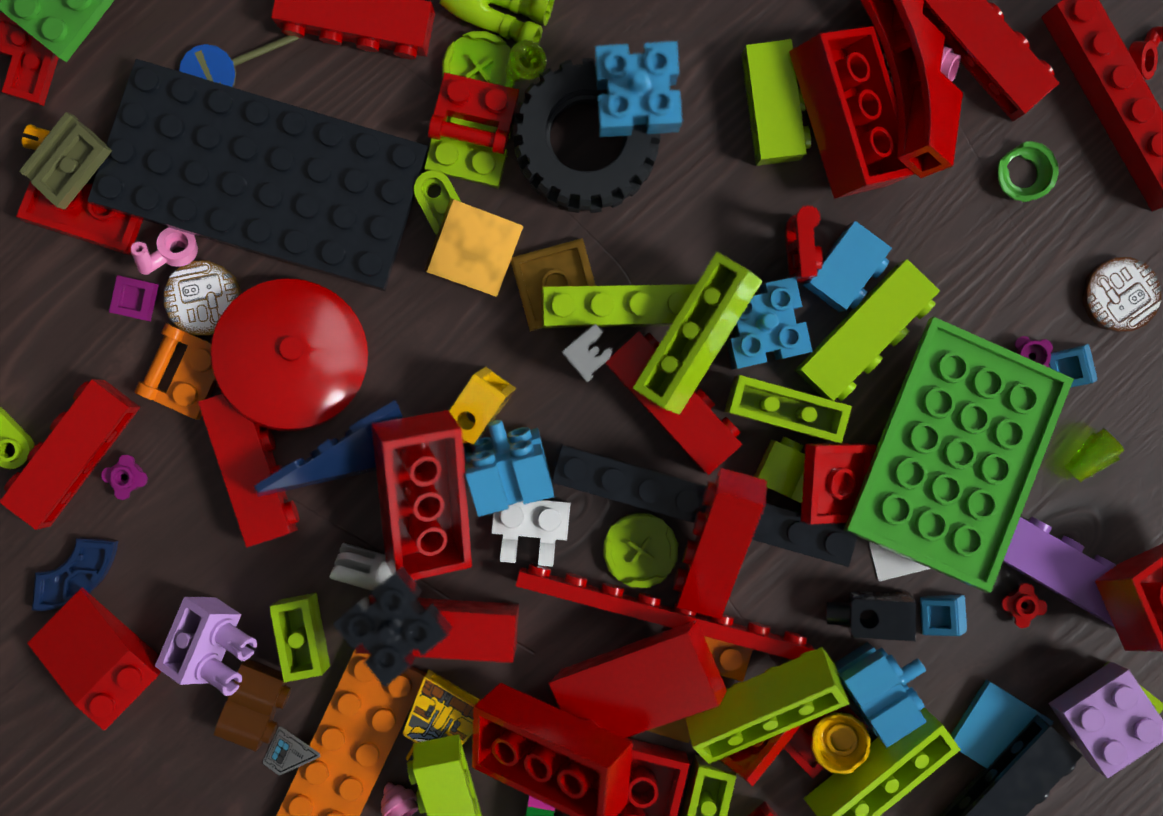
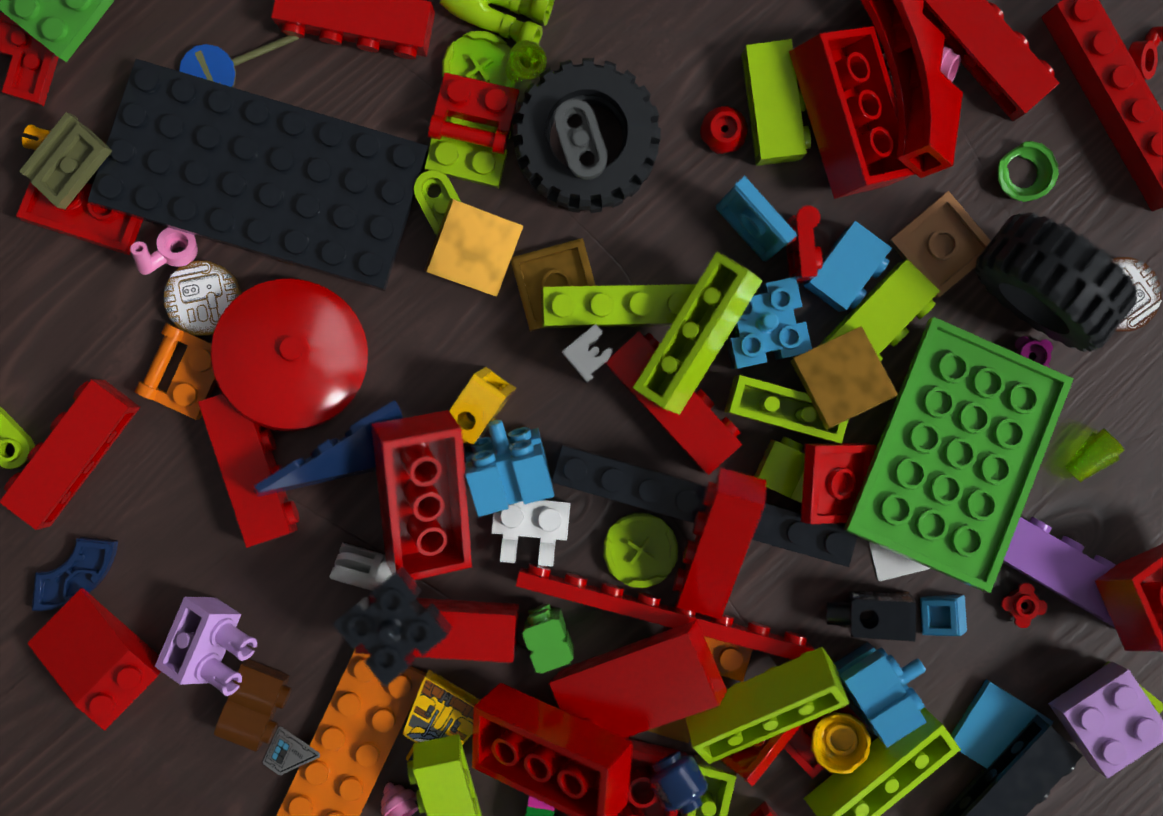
magenta plate [101,455,148,500] -> none
magenta plate [109,275,159,321] -> none
lime brick [269,593,330,683] -> none
dark azure brick [595,41,682,137] -> none
dark azure slope [1048,344,1097,388] -> none
none -> bright green brick [522,603,573,674]
none -> dark grey plate [555,99,607,180]
none -> dark blue head [649,751,708,815]
none -> red plate [700,106,748,154]
none -> dark azure tile [715,176,797,262]
none -> pearl gold tile [791,326,898,430]
none -> medium nougat tile [888,191,991,298]
none -> black tyre [975,212,1137,352]

